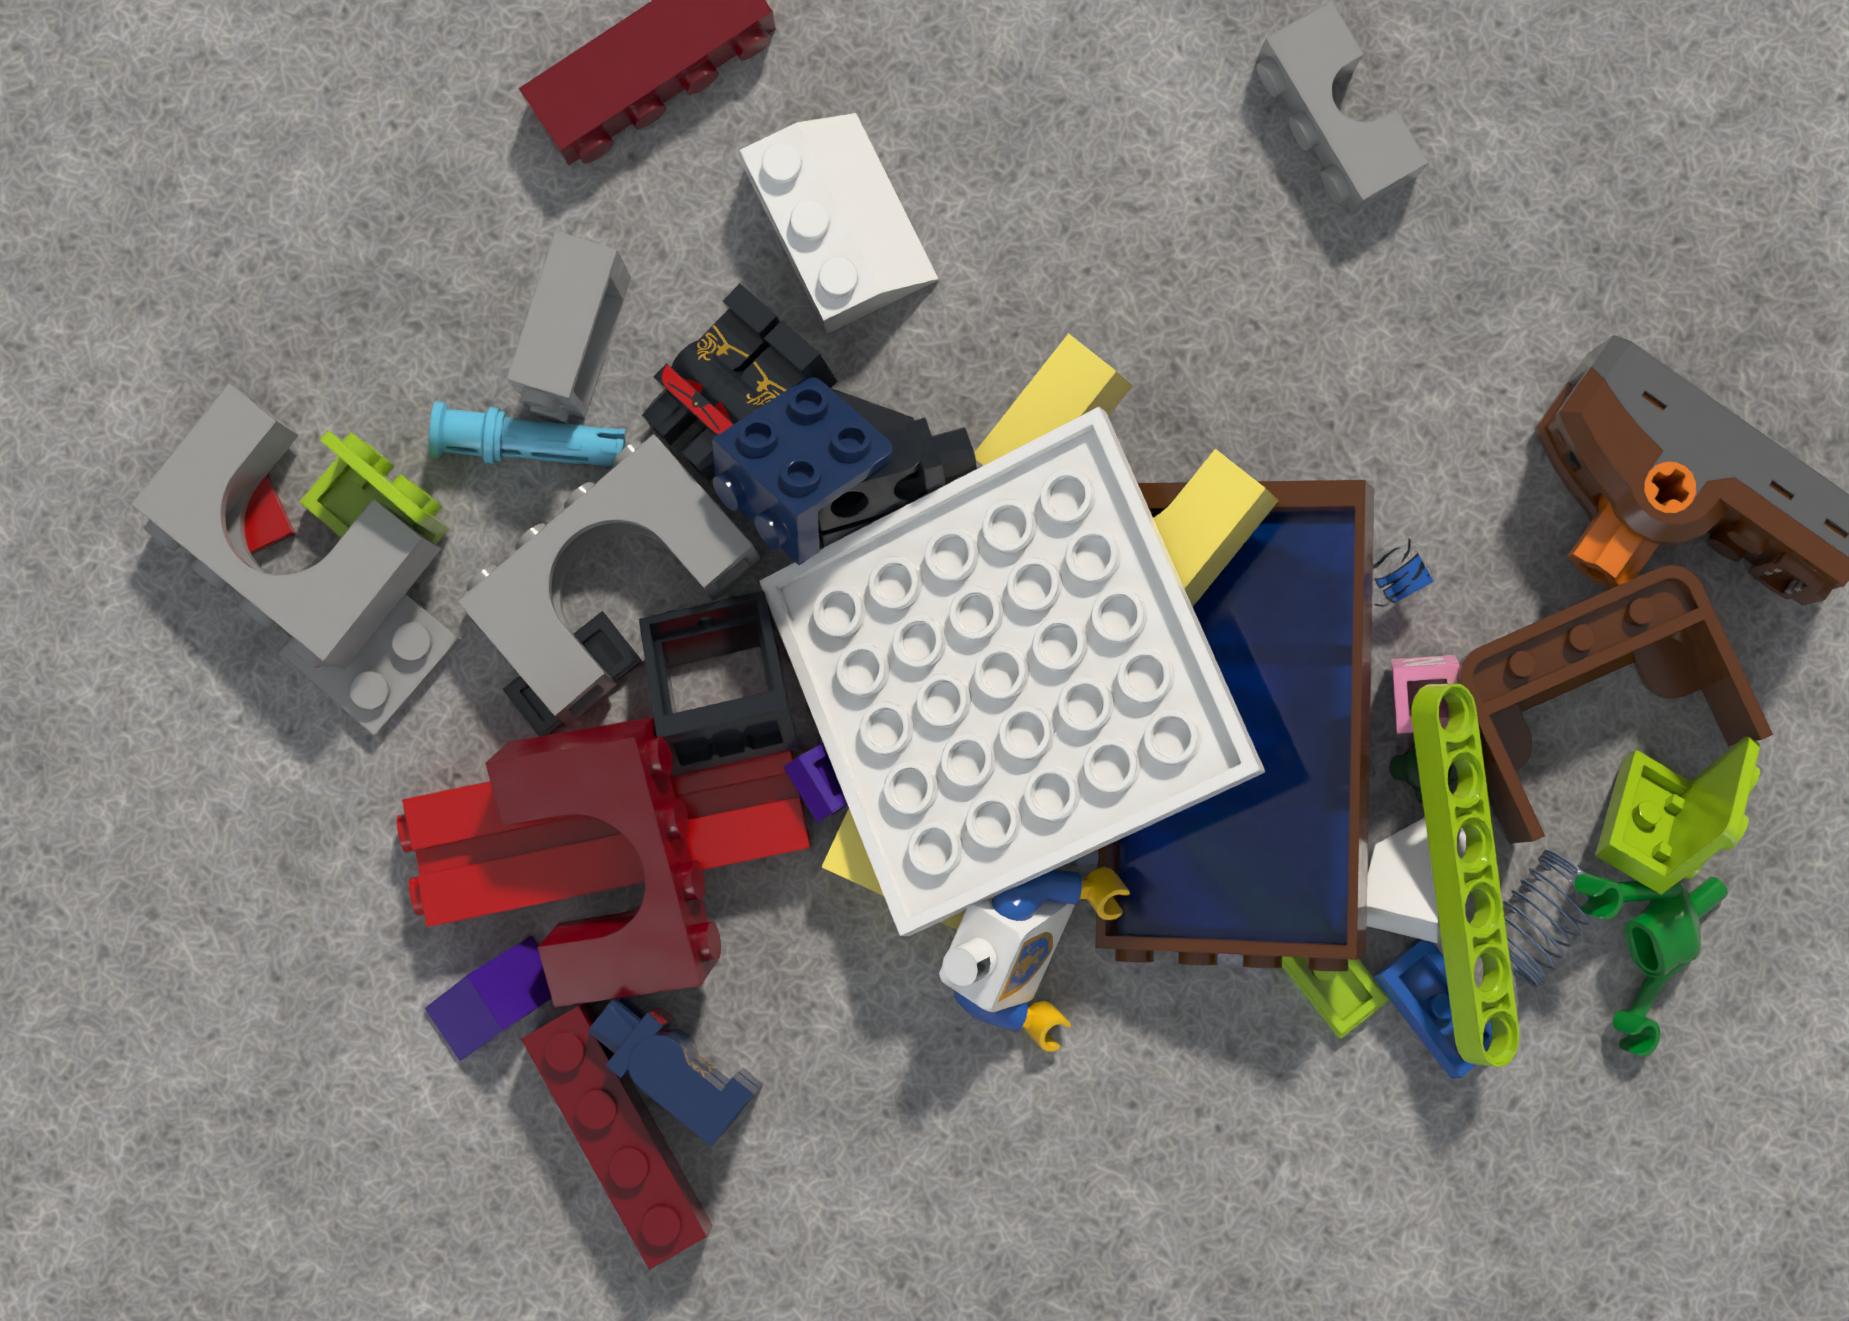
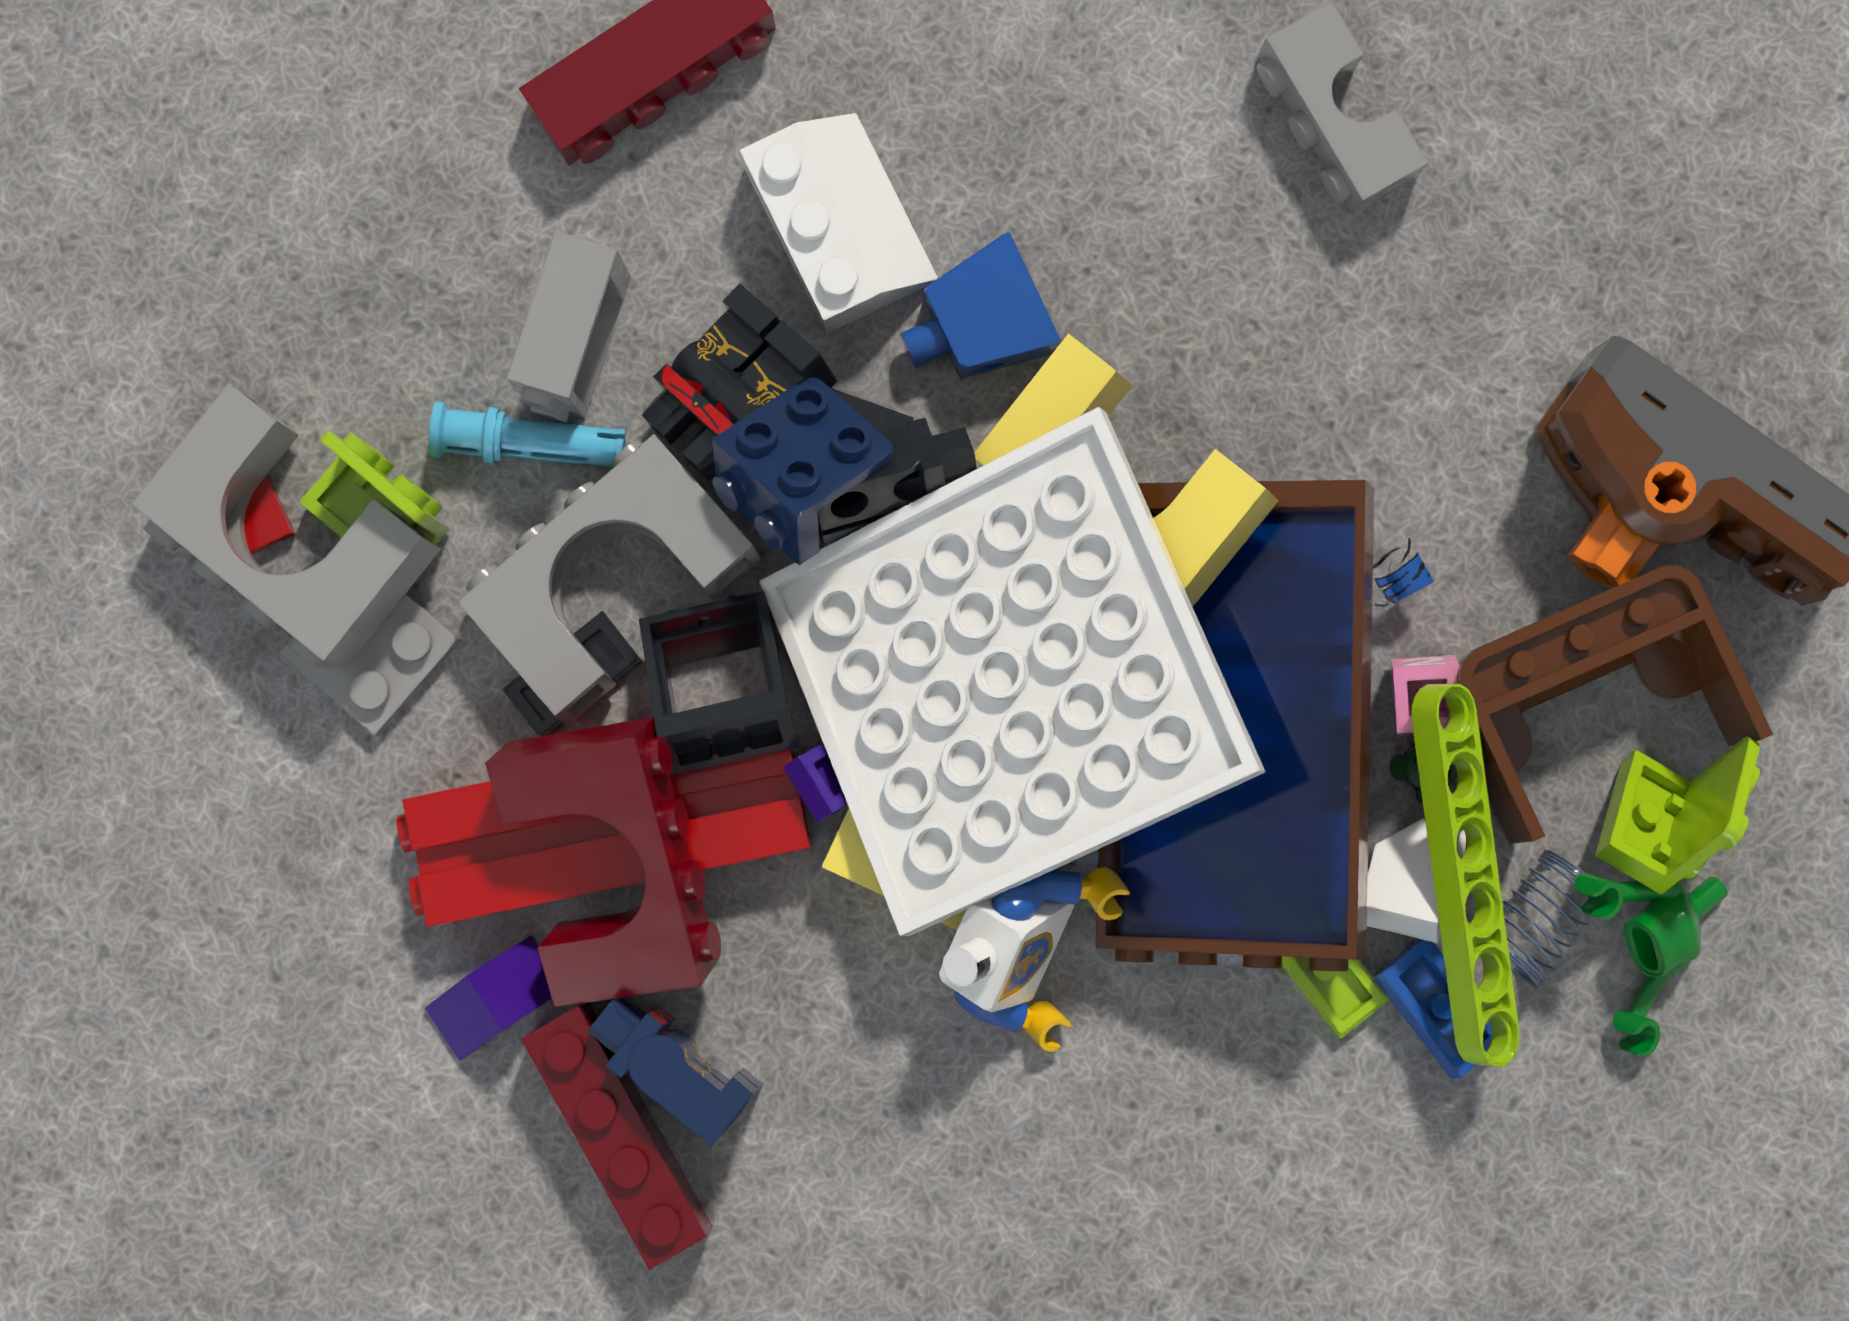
none -> blue torso [900,232,1061,379]

